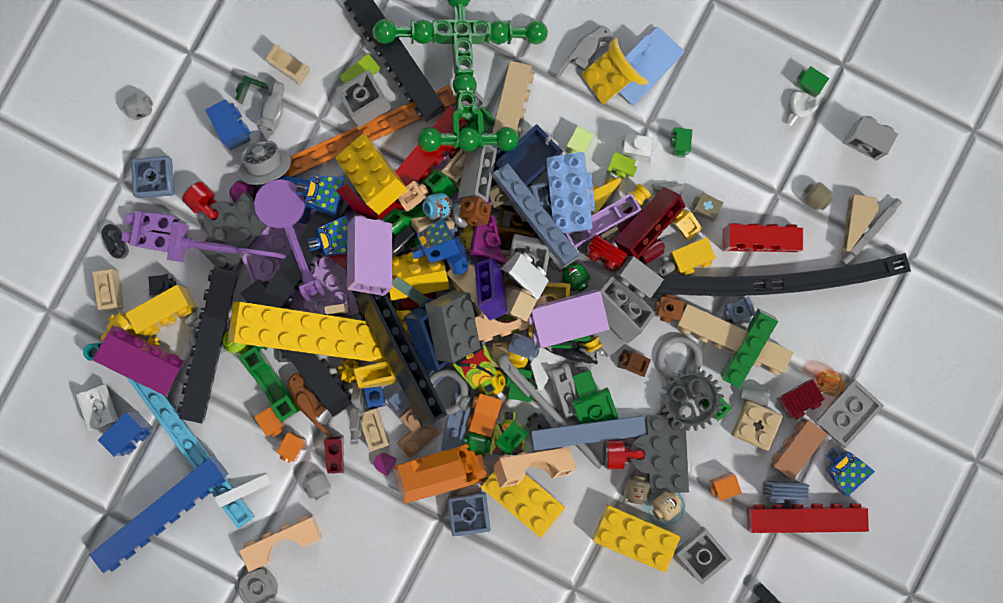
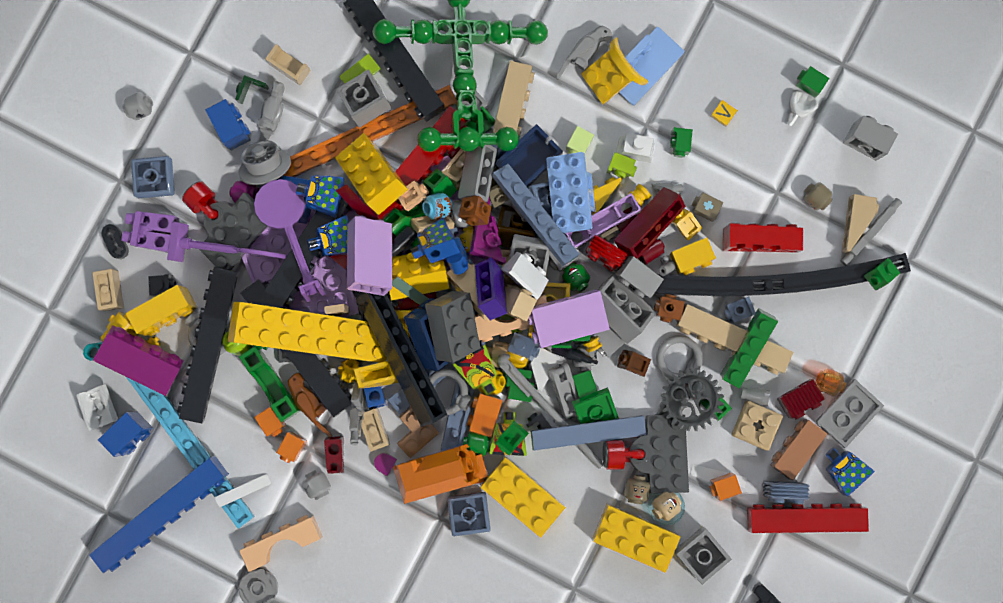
light nougat arch [493,447,577,488] -> none
none -> yellow tile [711,100,738,127]
none -> green bracket [864,258,900,290]

